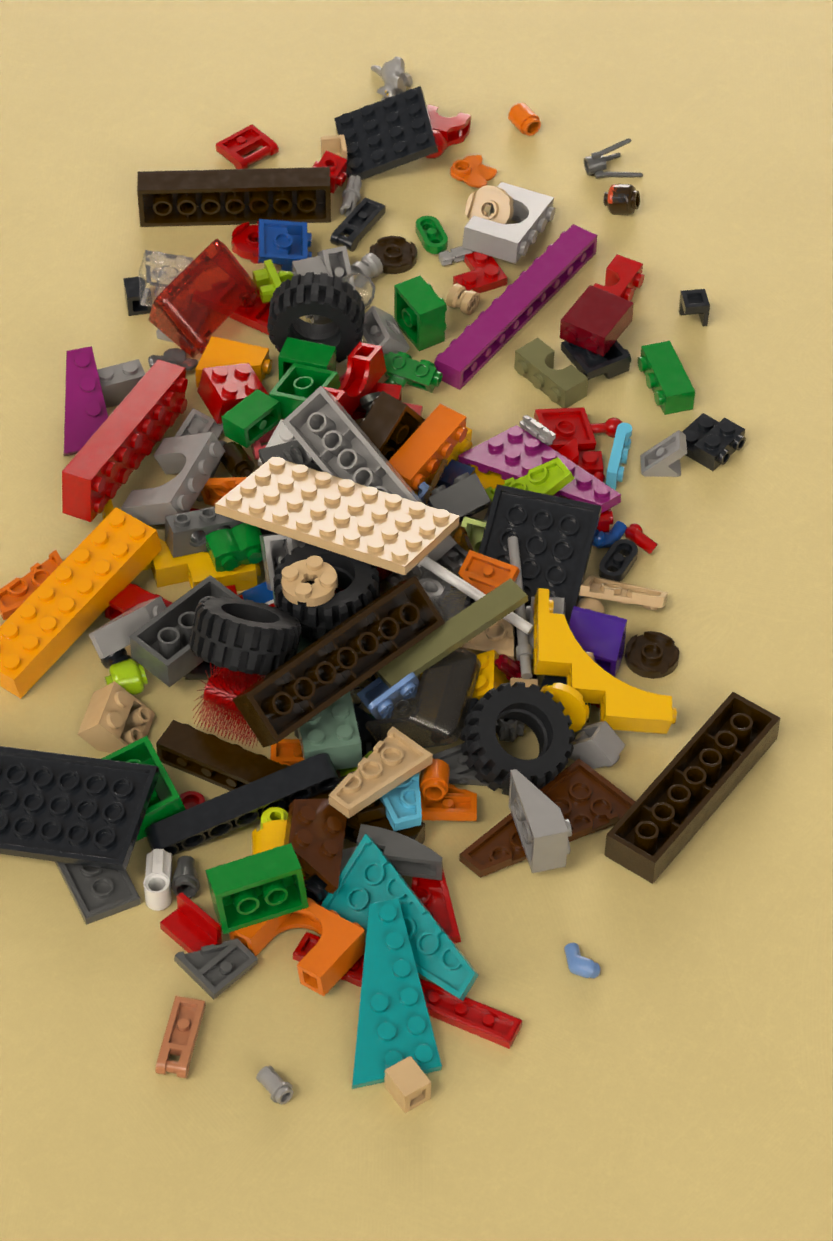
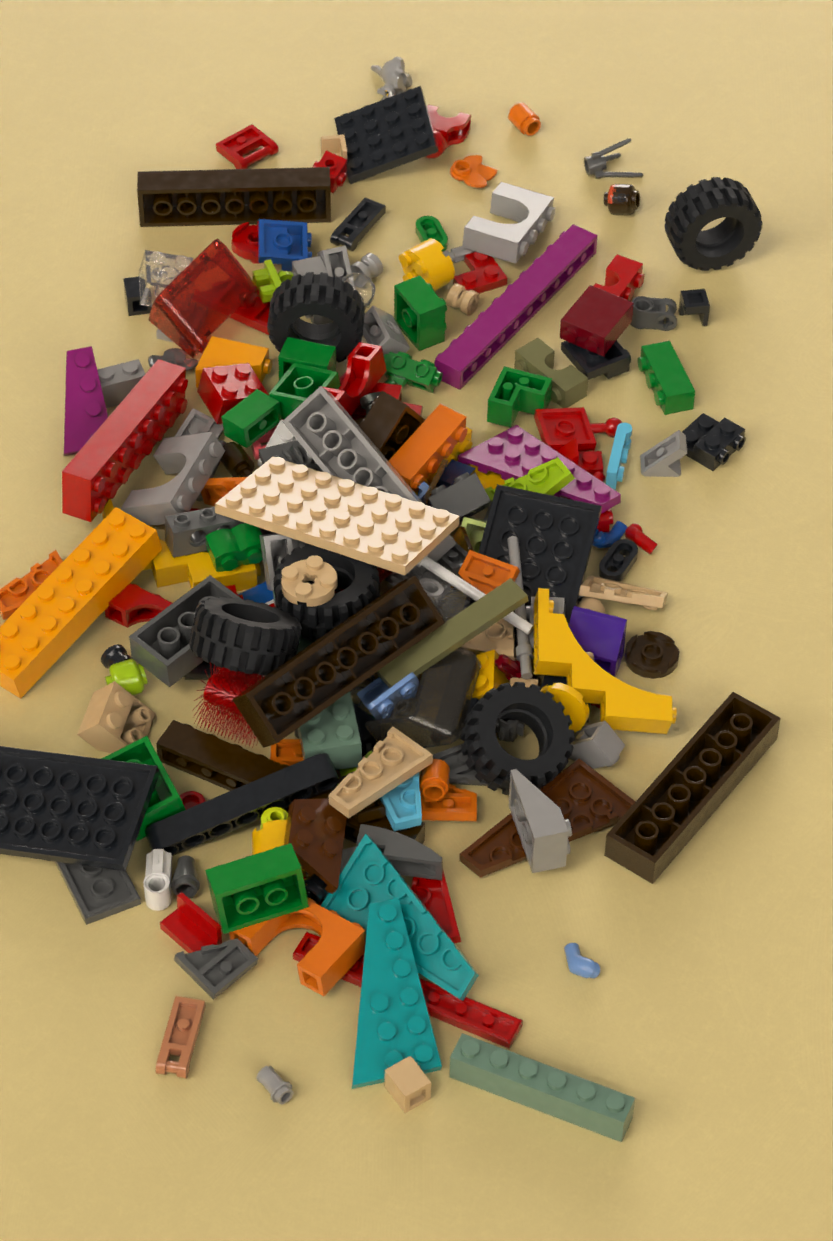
light grey slope [89,596,166,659] -> none
light grey axle [340,175,362,217] -> none
dark brown tile [369,236,417,274] -> none
tan plate [465,185,514,224] -> none
light grey axle [519,415,556,445] -> none
none -> yellow brick [399,238,455,291]
none -> sand green brick [449,1033,635,1142]
none -> green brick [487,366,552,428]
none -> dark grey piece [630,296,677,331]
none -> black tyre [664,177,762,271]

